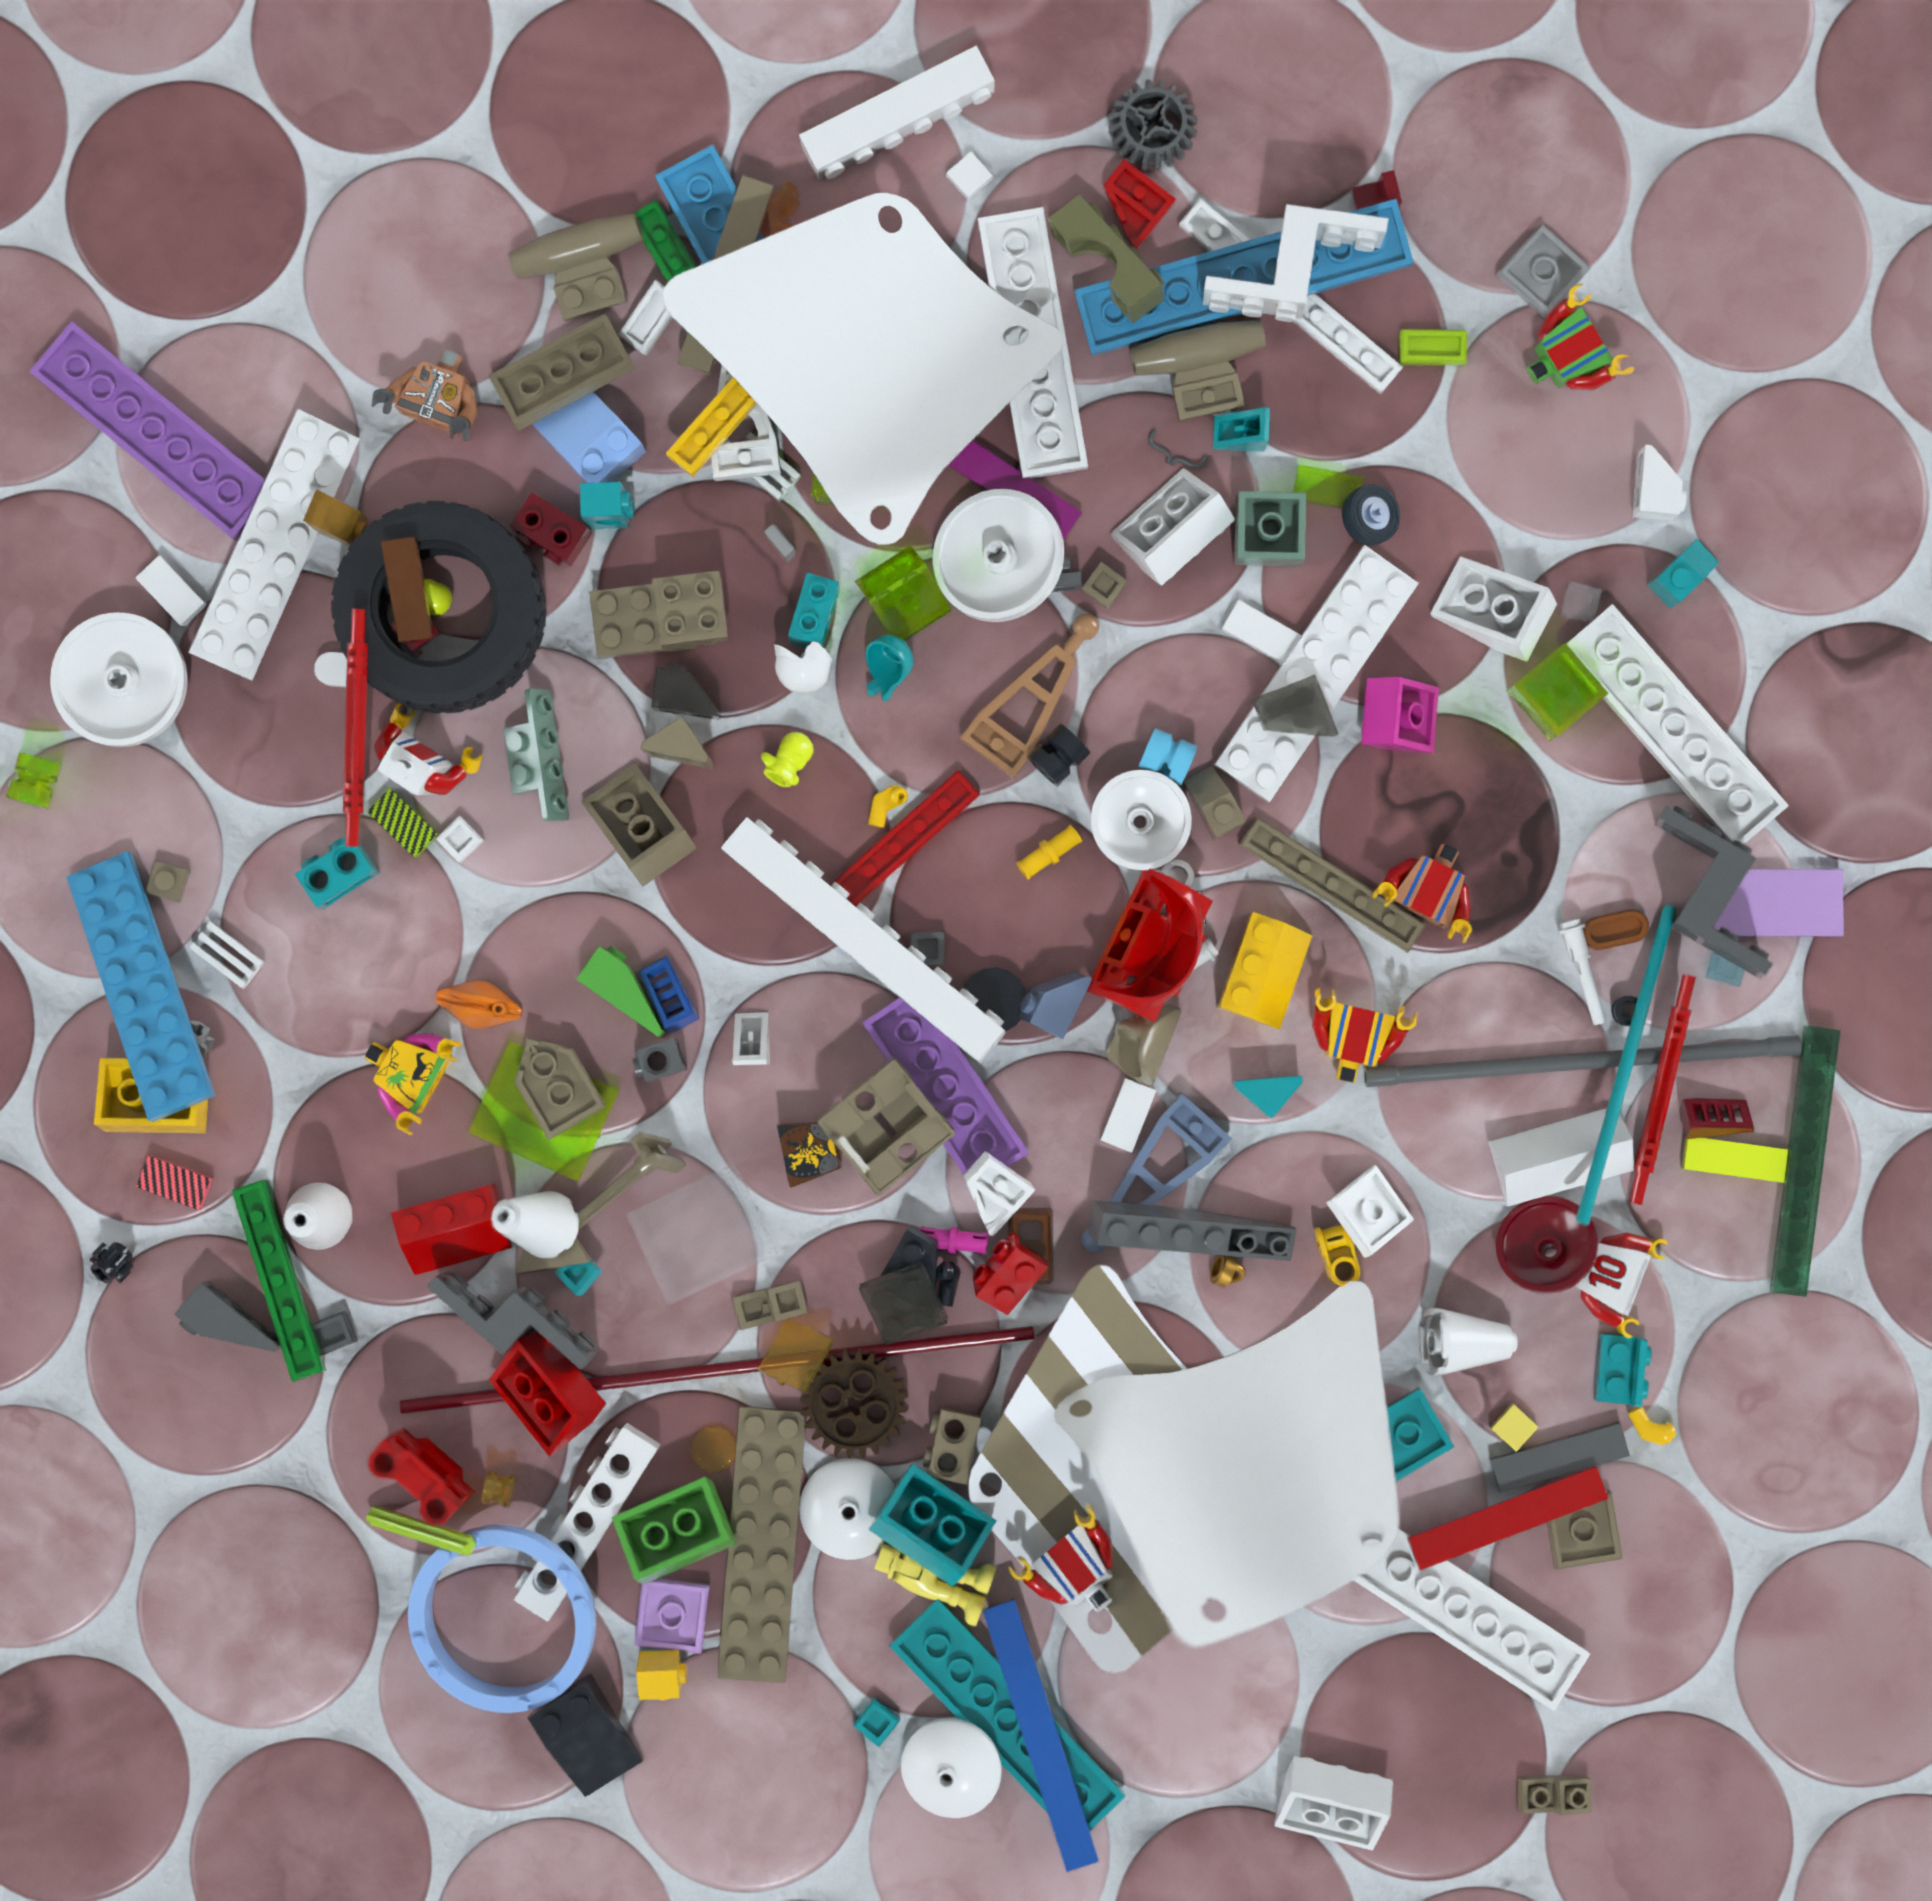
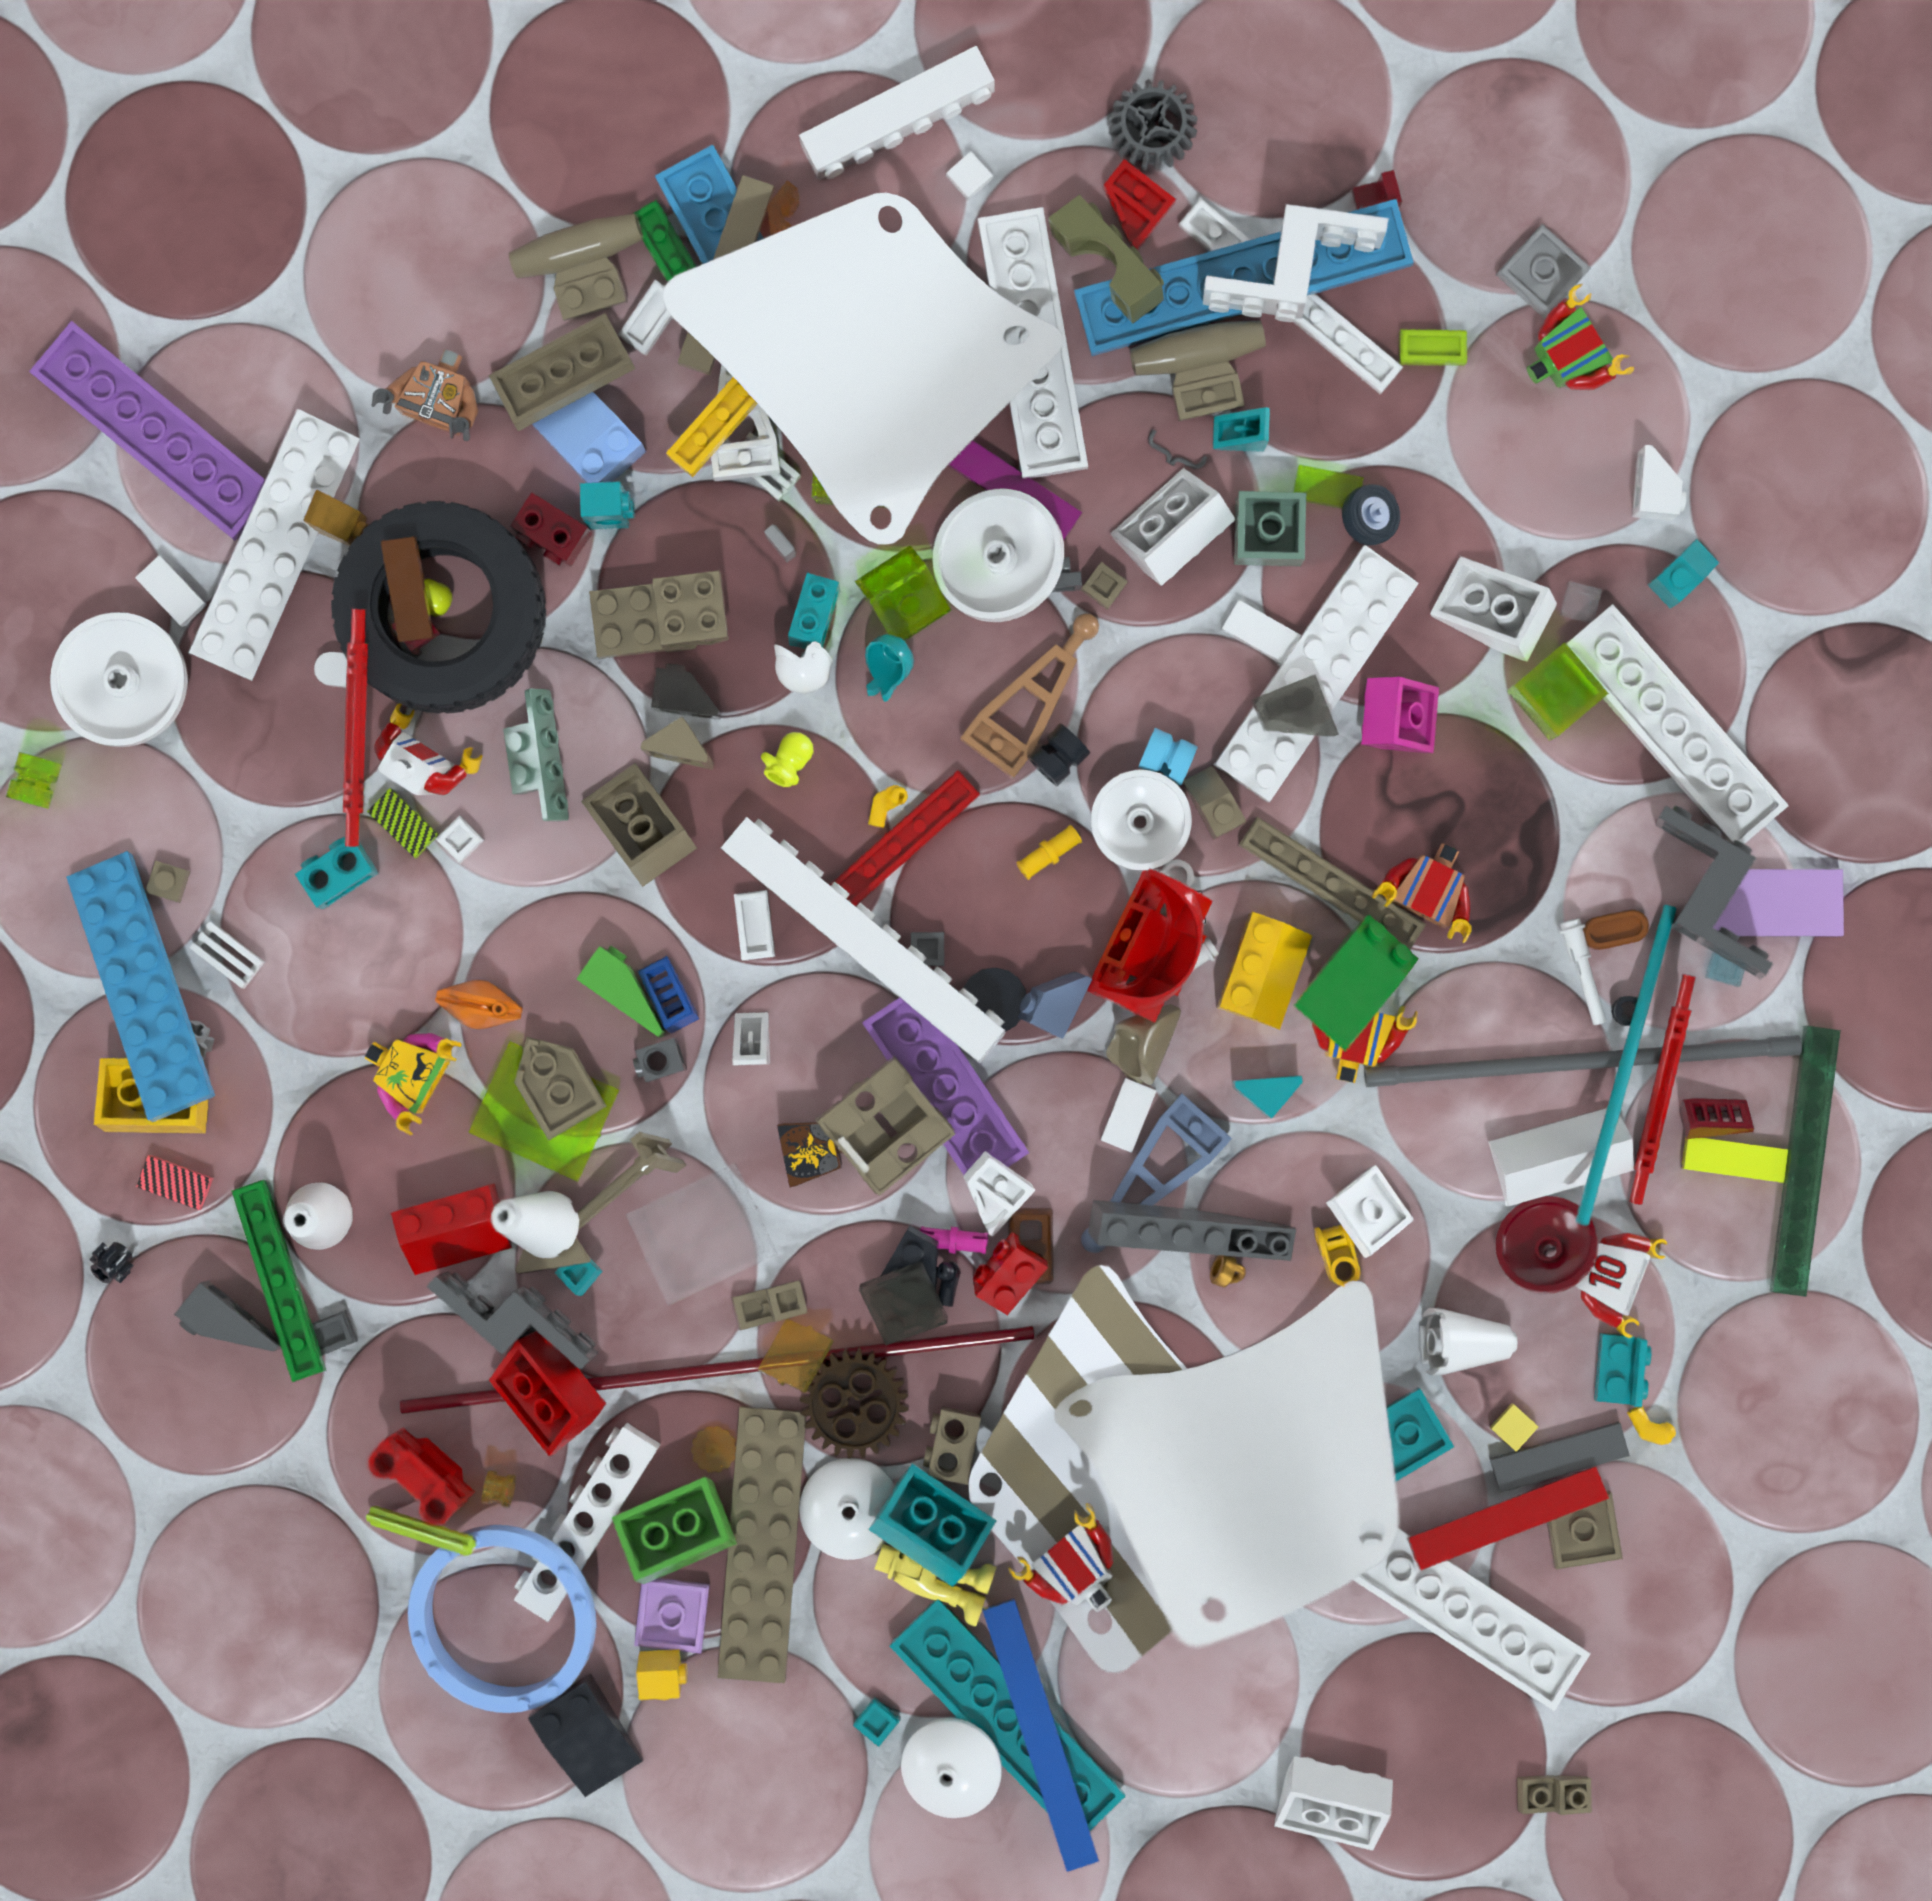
none -> white tile [734,890,776,961]
none -> green slope [1293,914,1419,1051]

